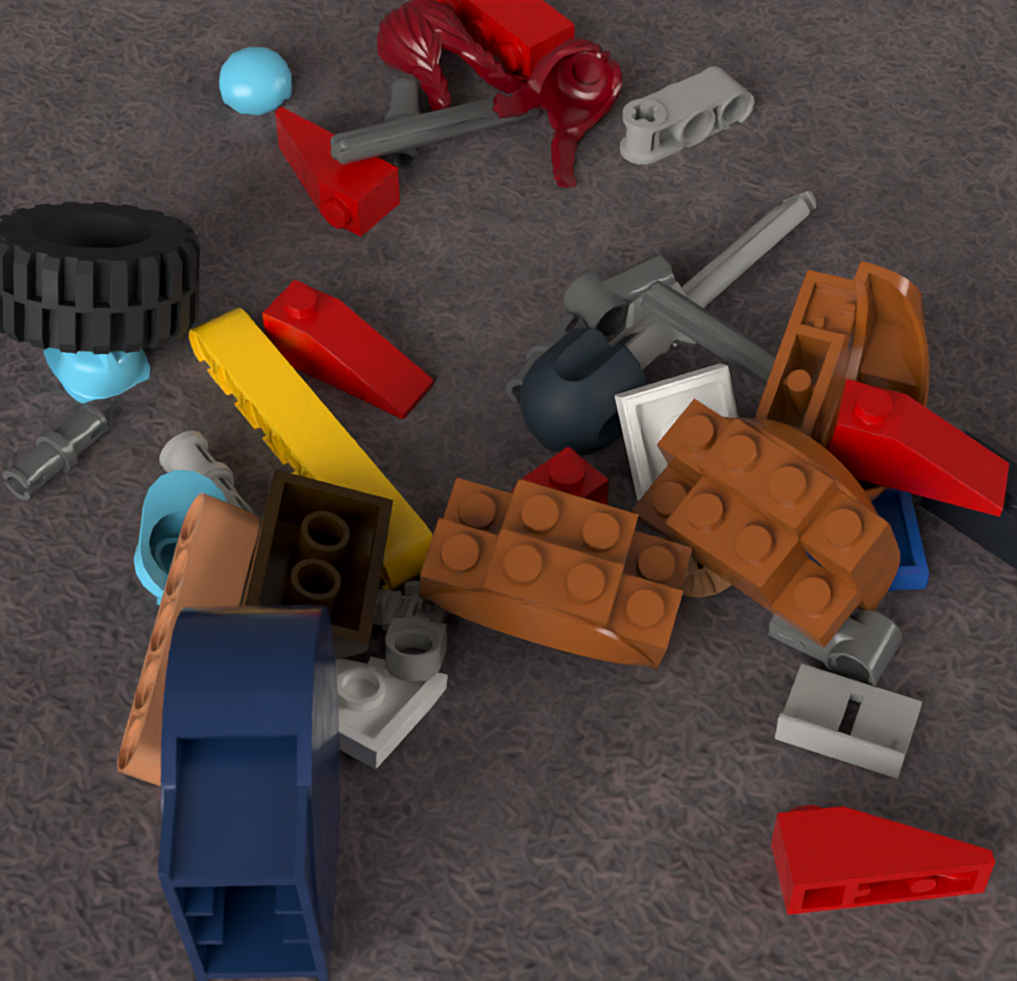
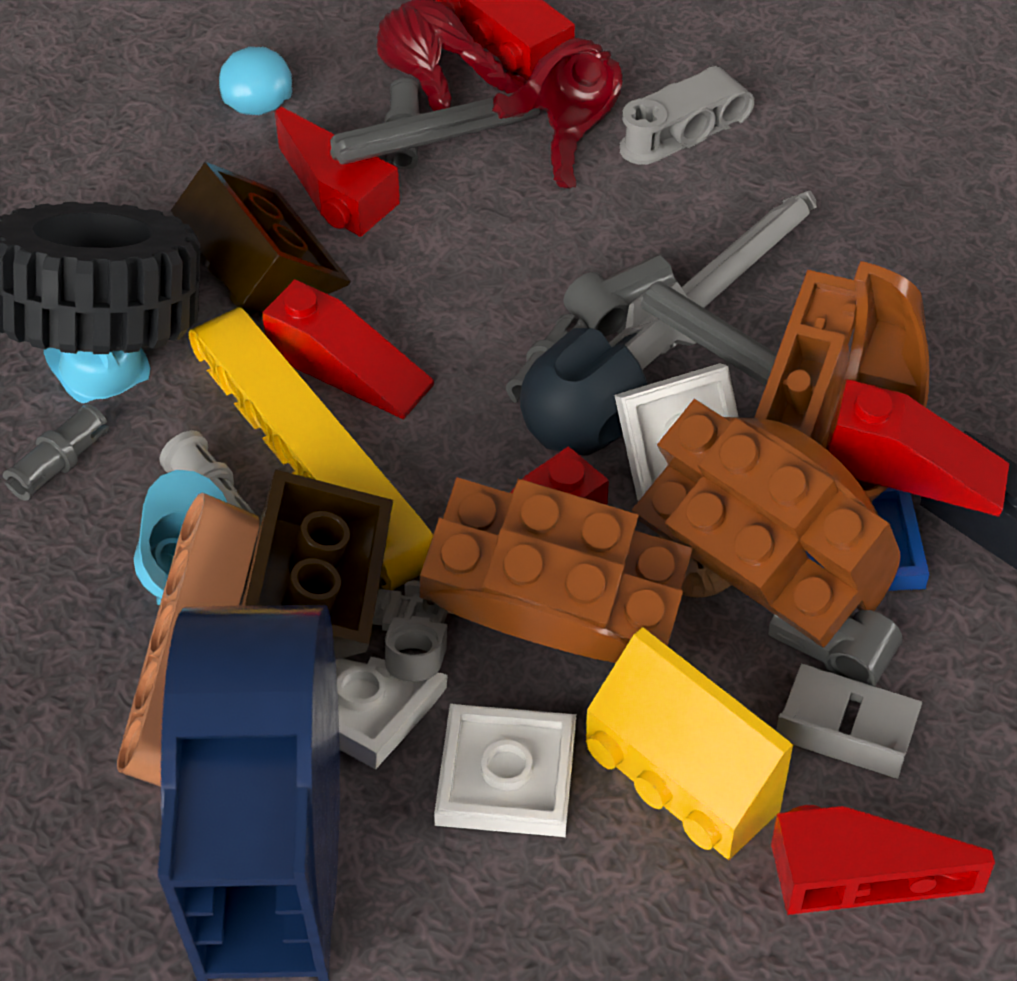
none -> dark brown slope [170,161,351,314]
none -> white plate [434,704,576,837]
none -> yellow slope [586,627,793,860]

